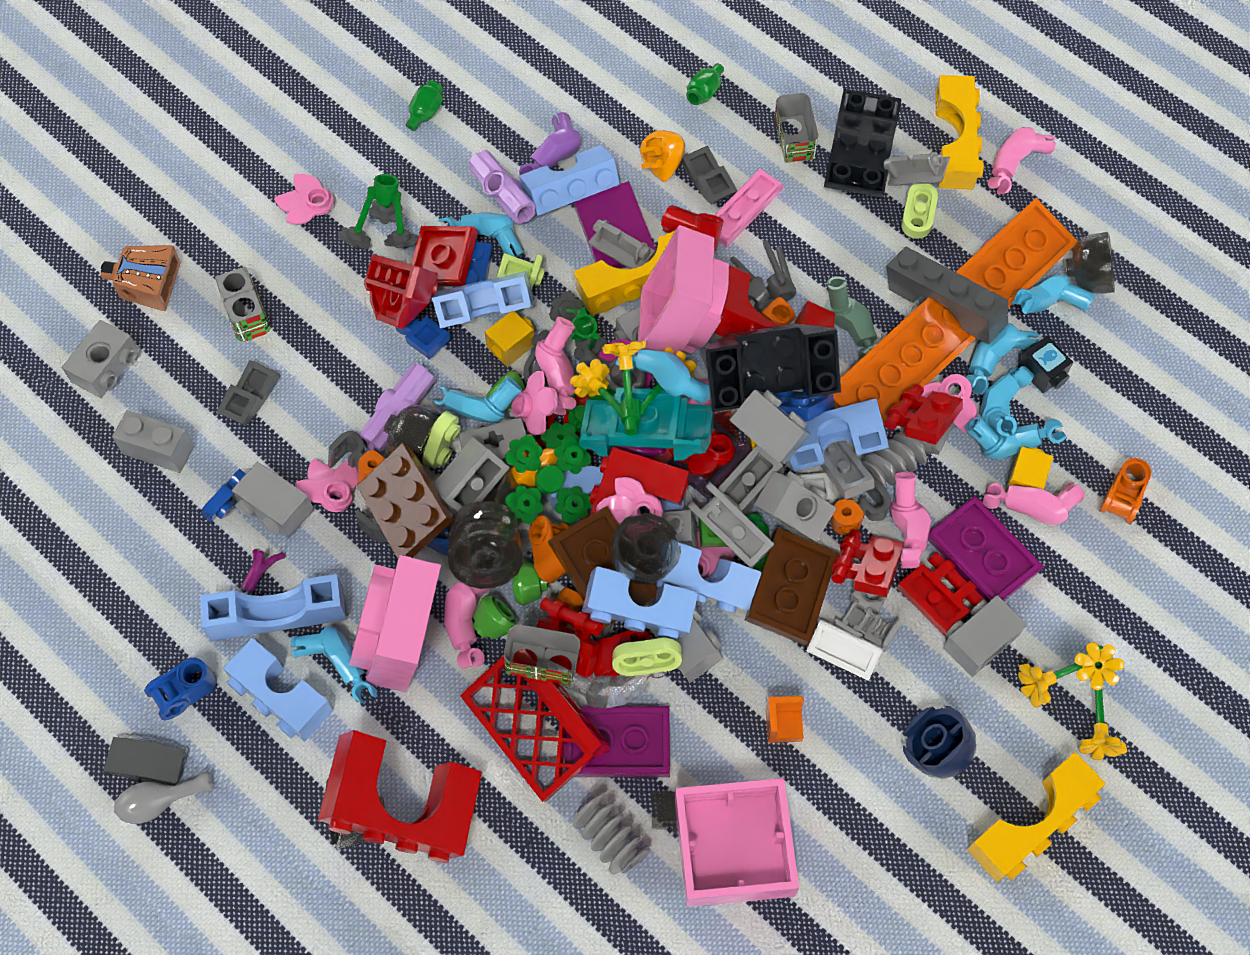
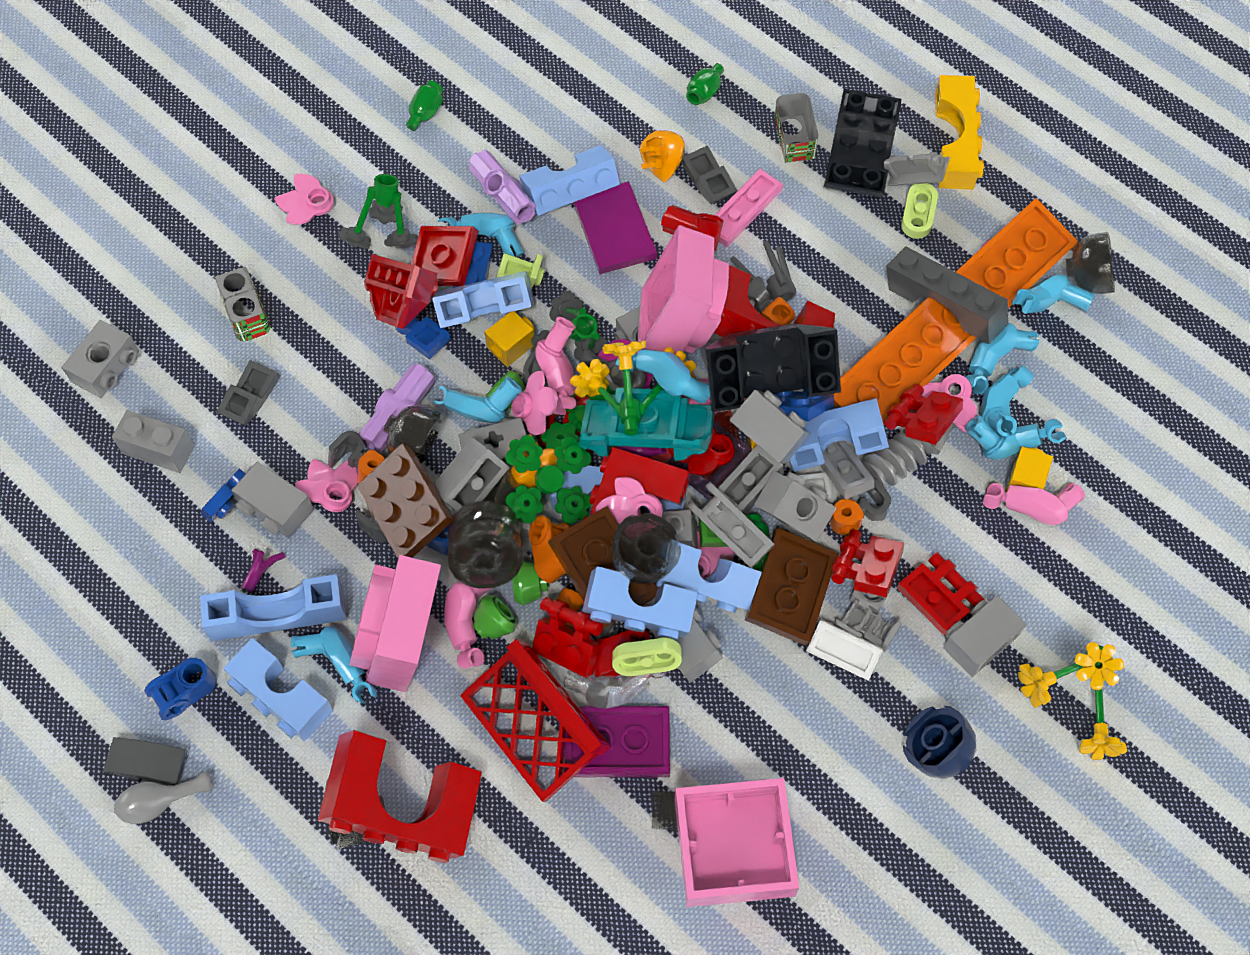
nougat torso [101,245,181,311] -> none
yellowish green plate [422,411,461,469] -> none
light grey piece [504,625,580,686] -> none
medium lavender arm [519,112,581,175] -> none
yellow arch [573,231,675,316] -> none
light grey piece [573,794,651,874] -> none
light grey hinge [588,220,655,269] -> none
orange panel [765,696,804,743] -> none
sand green arm [825,276,877,359] -> none
bright pink arm [890,472,931,568] -> none
magenta tile [928,496,1044,603] -> none
yellow arch [967,752,1106,883] -> none
bright pink arm [988,127,1056,194] -> none
black brick [1018,335,1074,393] -> none
orange piece [1099,458,1152,525] -> none

